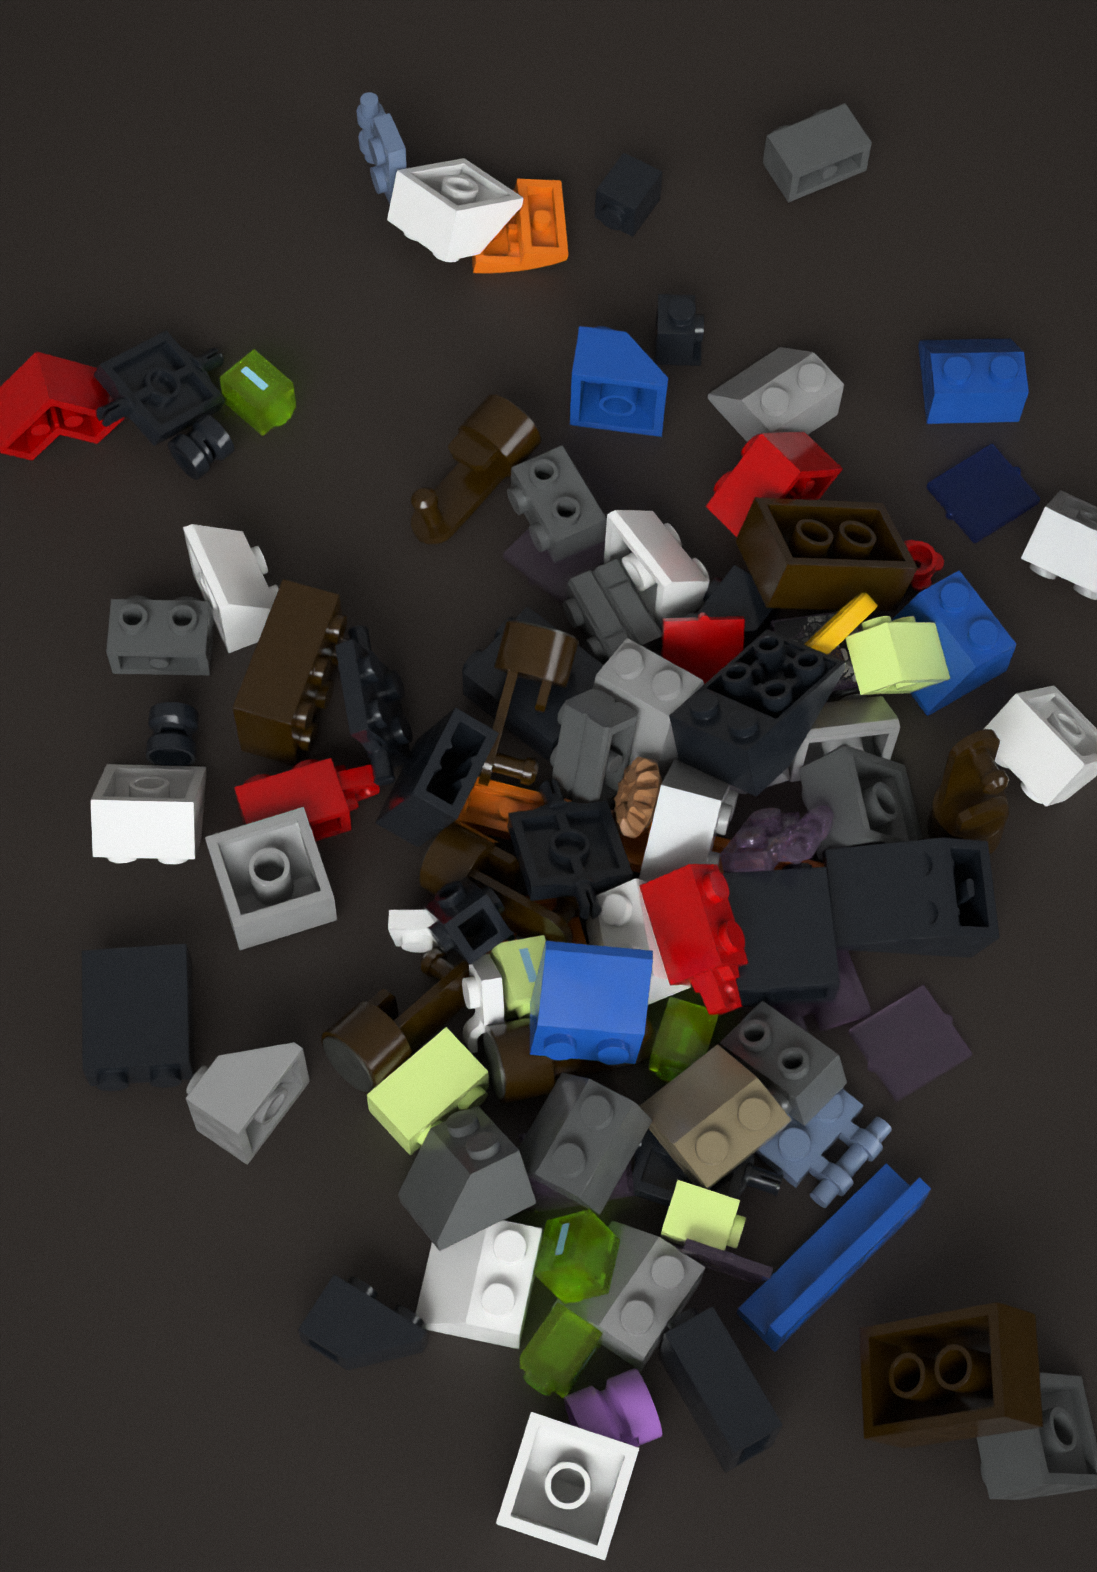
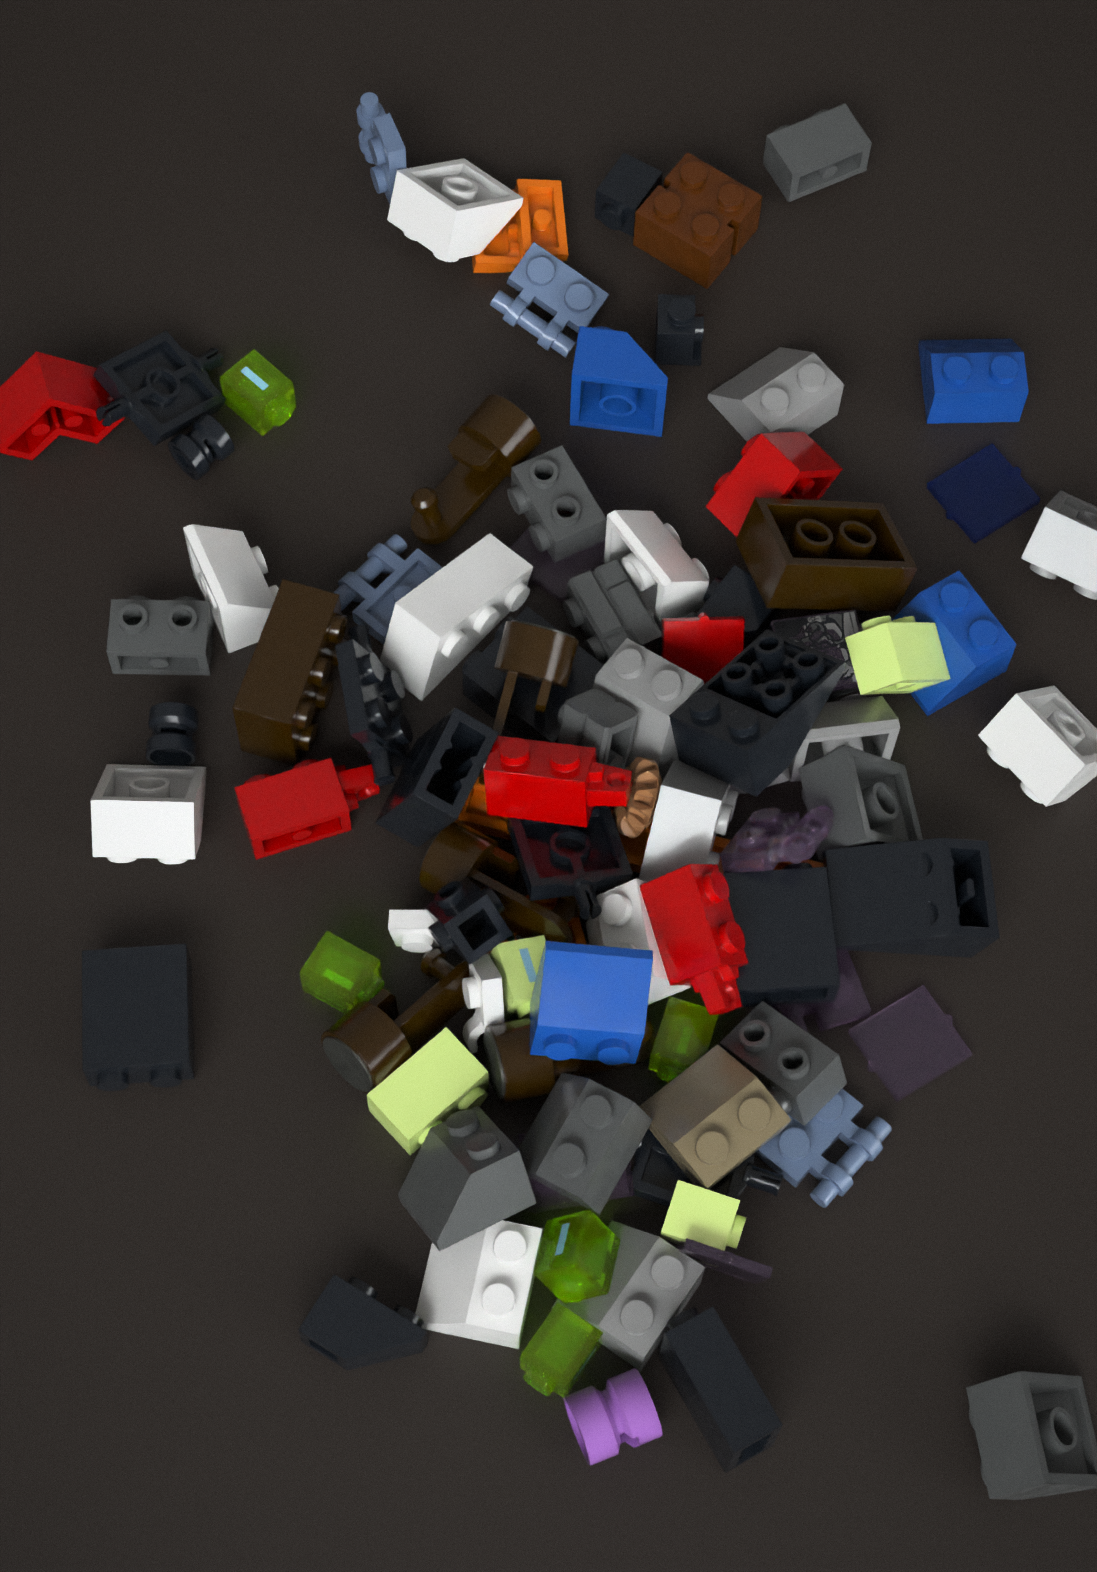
light grey slope [186,1042,310,1165] -> none
light grey slope [205,807,337,951] -> none
white slope [496,1412,639,1560] -> none
blue fence [736,1163,931,1352] -> none
yellow tile [804,592,878,654] -> none
dark brown brick [859,1302,1043,1449] -> none
red plate [904,540,944,592] -> none
dark brown piece [928,729,1009,855] -> none
none -> clear neon green brick [299,931,385,1014]
none -> sand blue plate [333,534,443,645]
none -> white wedge [380,533,533,701]
none -> red hinge [484,736,633,828]
none -> sand blue plate [490,242,609,358]
none -> reddish brown piece [633,152,763,289]

